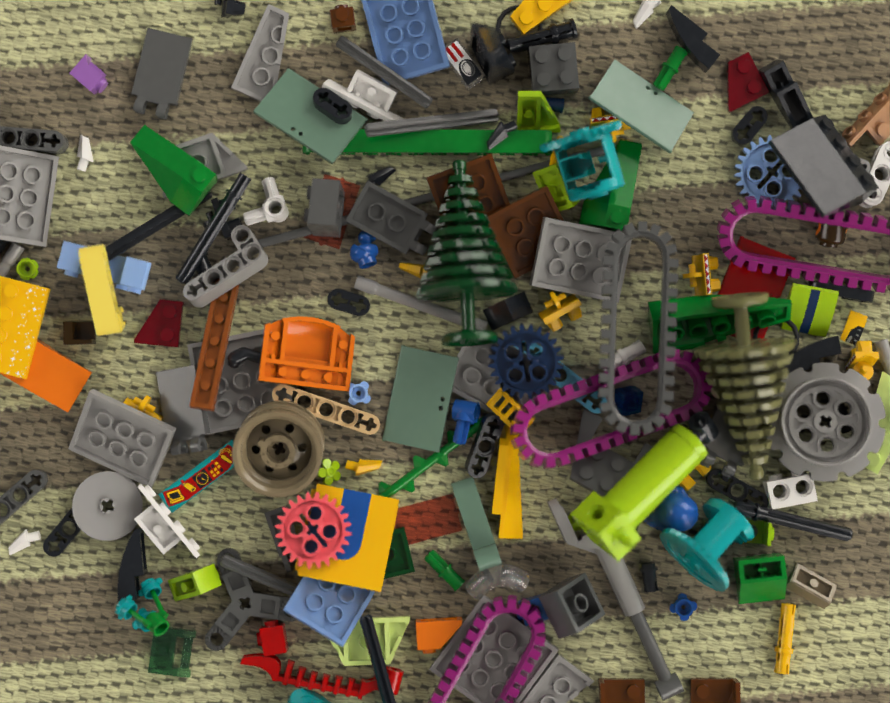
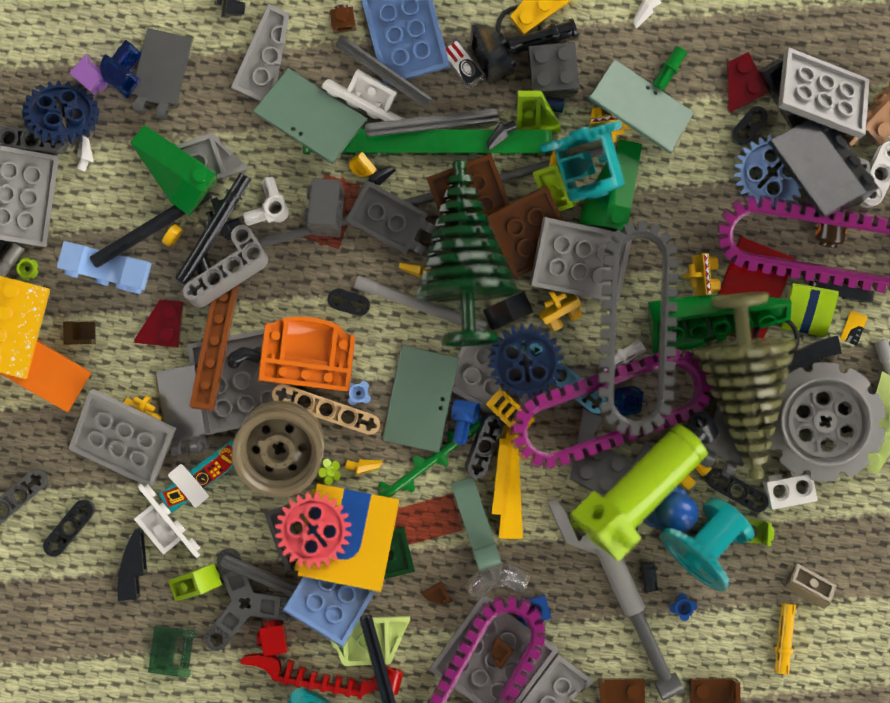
white bar [8,529,41,555] -> none
light grey piece [72,471,143,541] -> none
light yellow beam [79,244,126,336] -> none
plant [115,578,169,636] -> none
black beam [313,88,352,124] -> none
blue animal [350,231,379,269] -> none
orange slope [416,617,462,654] -> none
green axle [424,550,465,591] -> none
dark grey brick [539,573,605,639] -> none
black slope [666,5,720,73] -> none
black axle [733,500,853,541] -> none
green slope [733,553,787,604] -> none
yellow hips [846,341,879,380] -> none
none -> dark blue gear [22,81,99,146]
none -> clear blue brick [100,40,141,98]
none -> yellow tile [162,224,183,248]
none -> white sticker [168,464,209,508]
none -> yellow tile [349,152,376,177]
none -> reddish brown tile [421,581,453,604]
none -> reddish brown tile [492,635,515,669]
none -> light grey plate [778,48,870,139]

